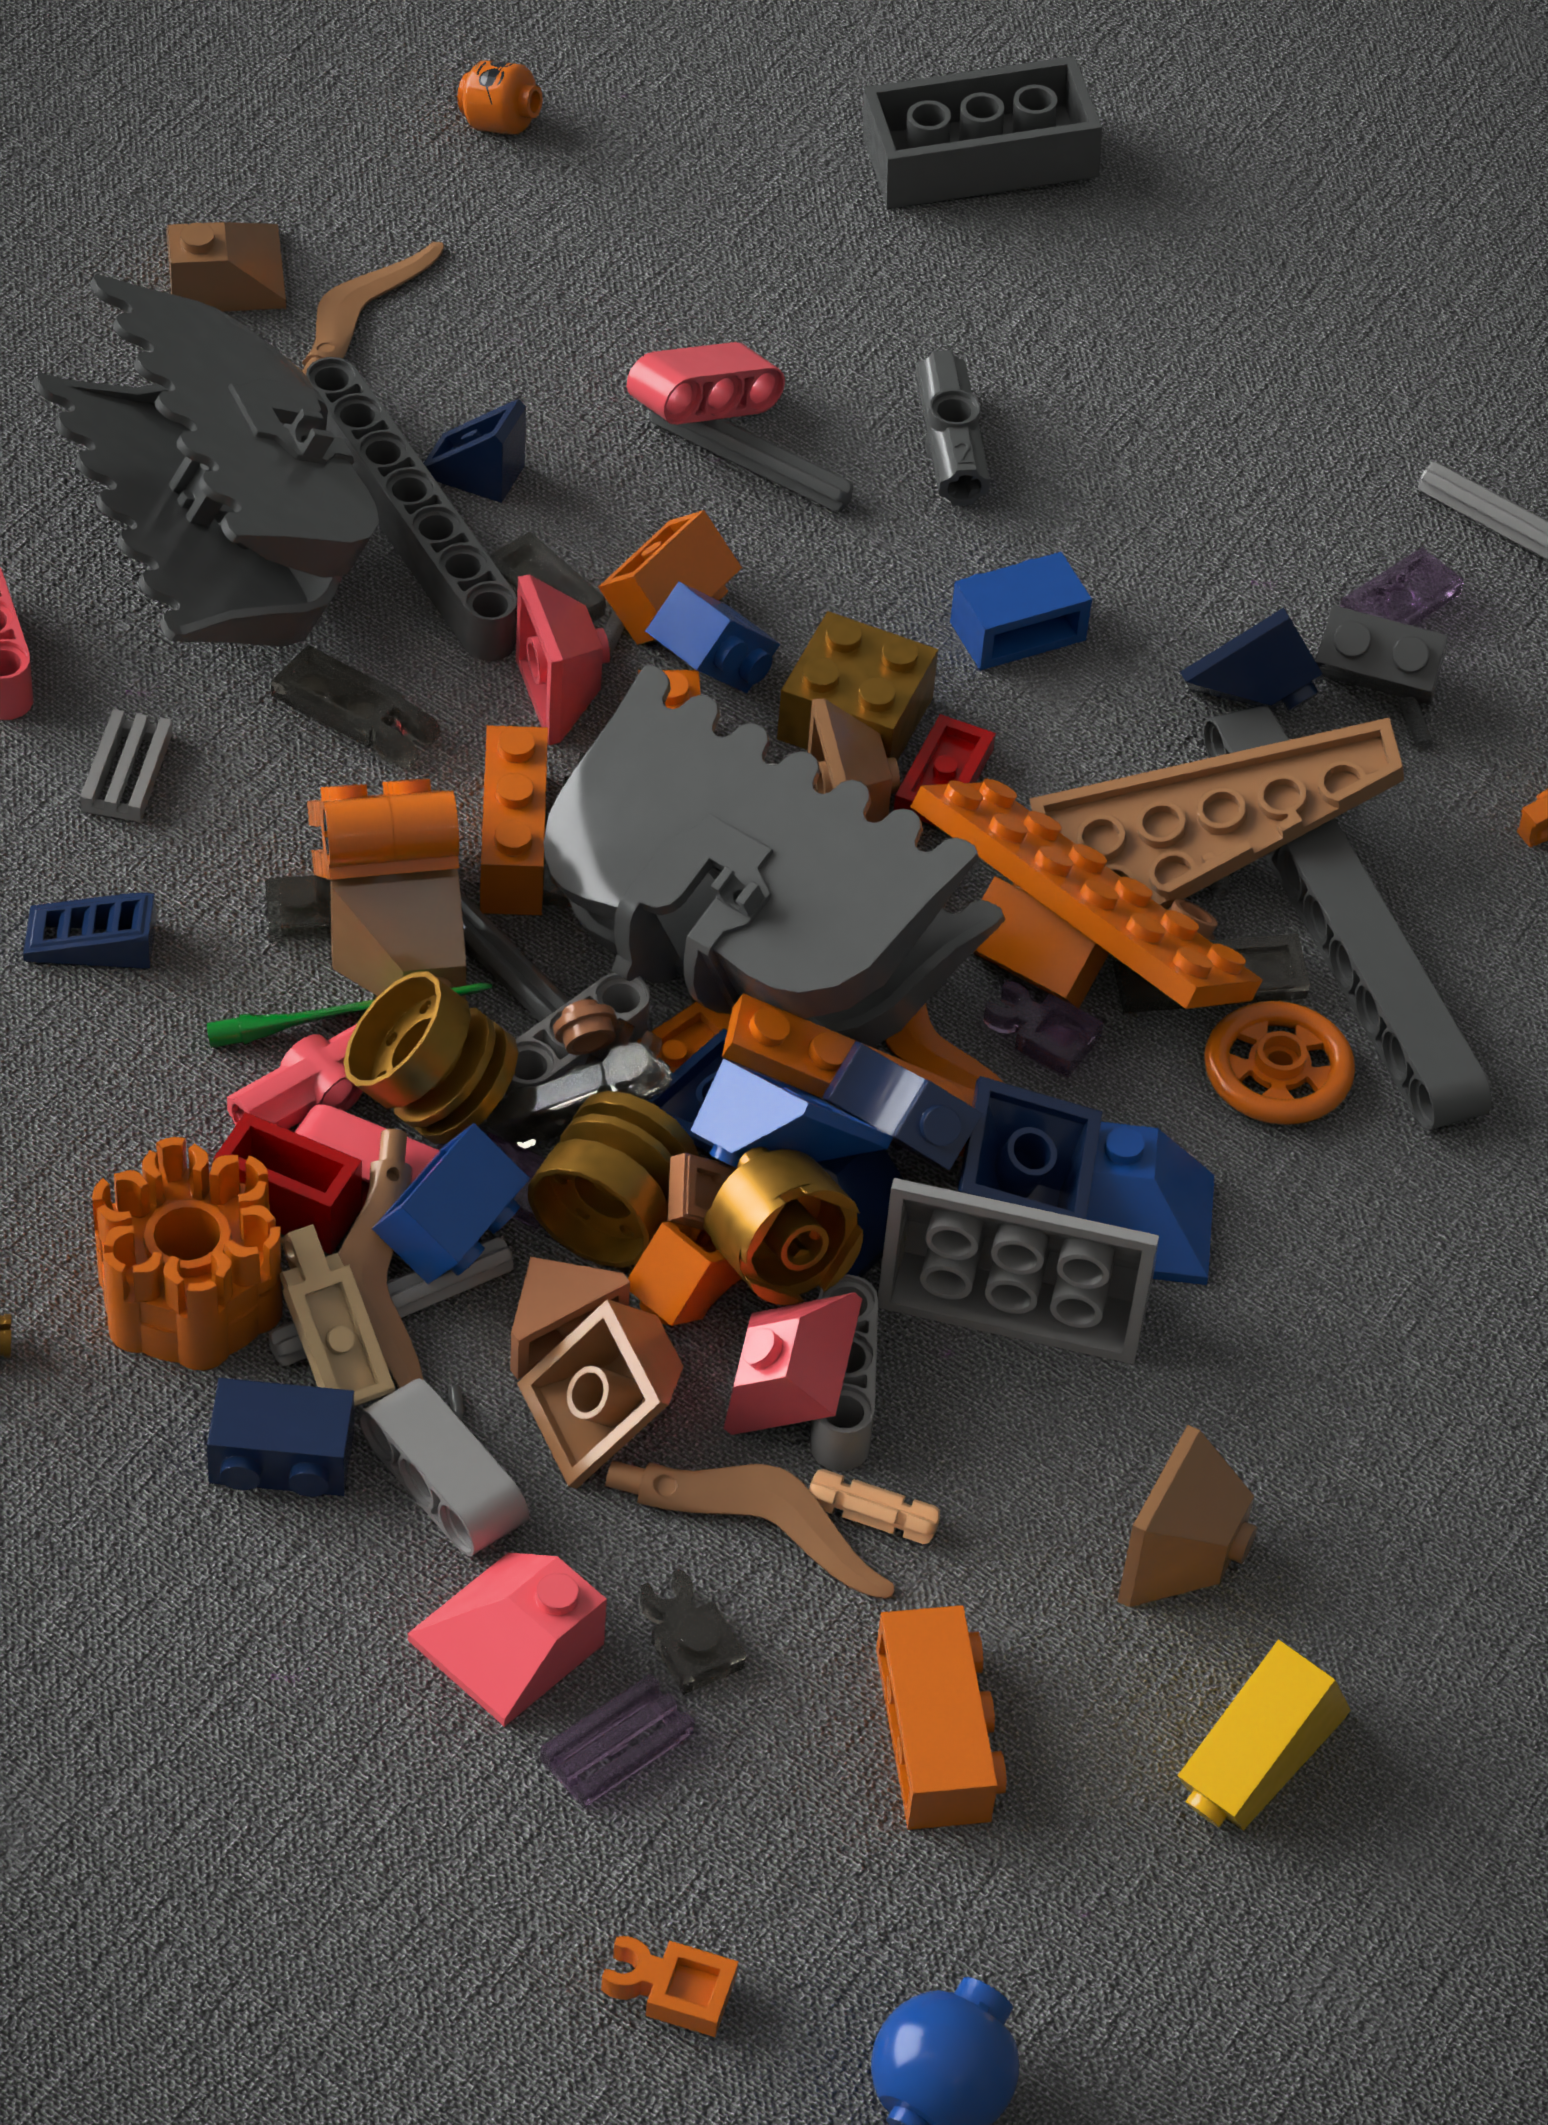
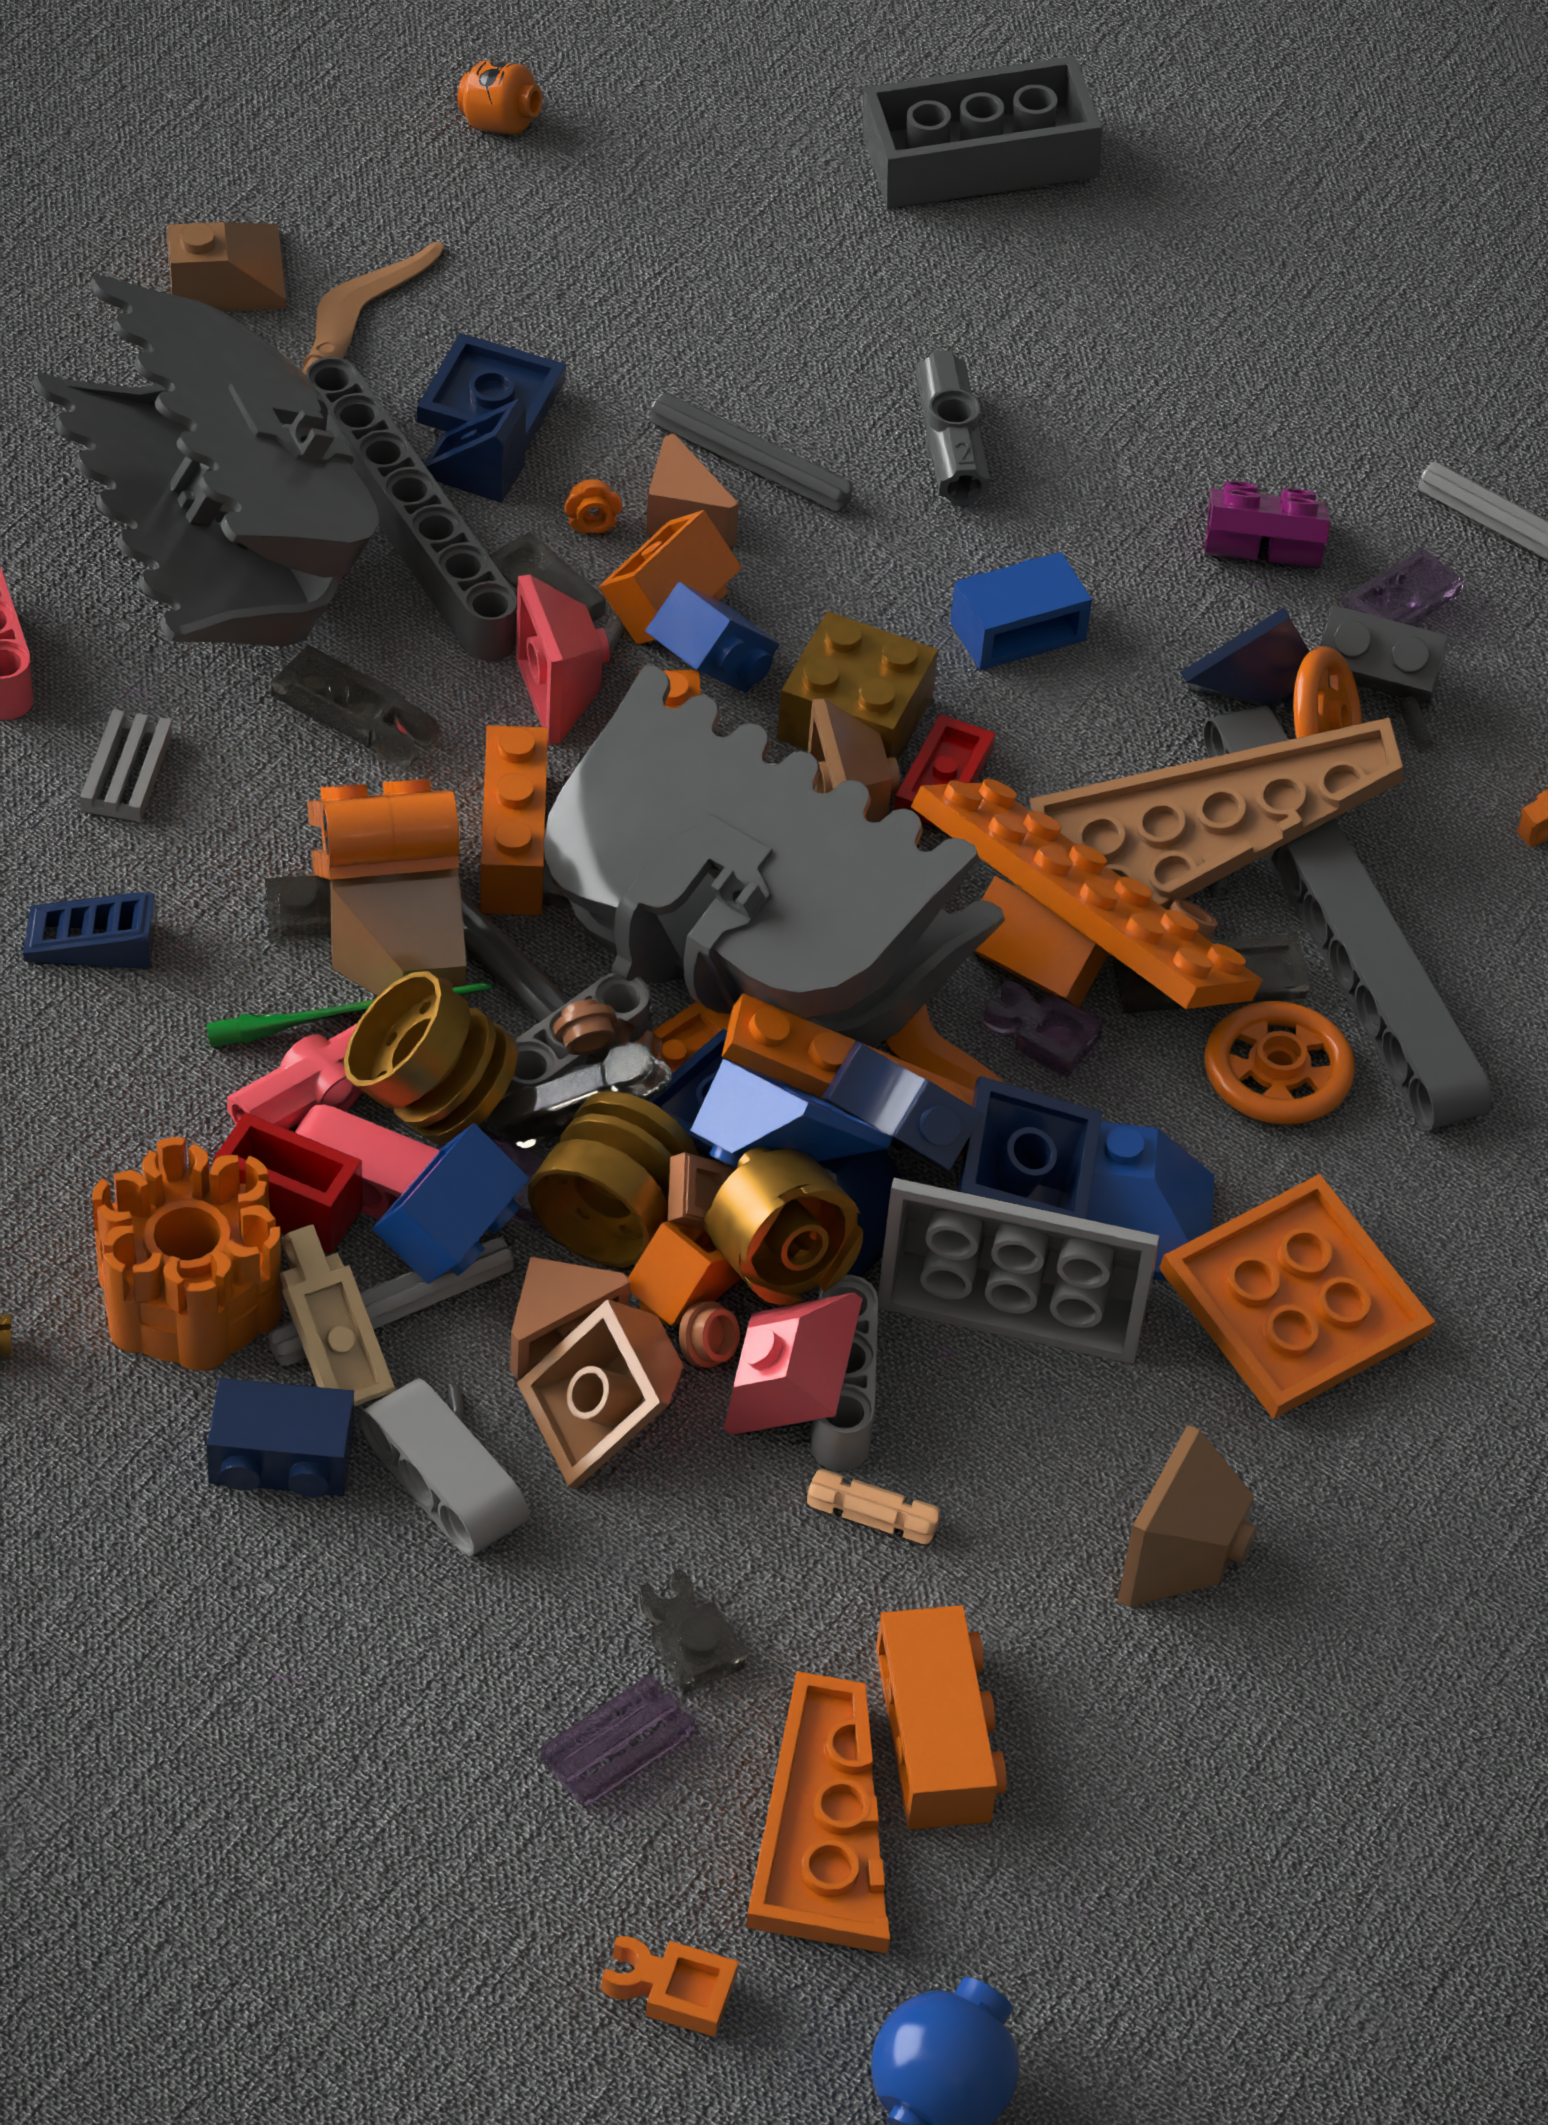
medium nougat piece [338,1129,424,1389] -> none
coral slope [408,1552,607,1727] -> none
medium nougat piece [605,1460,894,1599] -> none
coral beam [626,342,785,425] -> none
yellow slope [1177,1639,1351,1831] -> none
none -> dark blue plate [417,333,566,452]
none -> orange plate [564,479,622,534]
none -> nougat slope [646,433,739,548]
none -> nougat plate [679,1301,740,1368]
none -> orange wing [746,1671,890,1954]
none -> orange plate [1159,1174,1436,1419]
none -> magenta plate [1204,481,1330,569]
none -> orange plate [1293,646,1362,738]

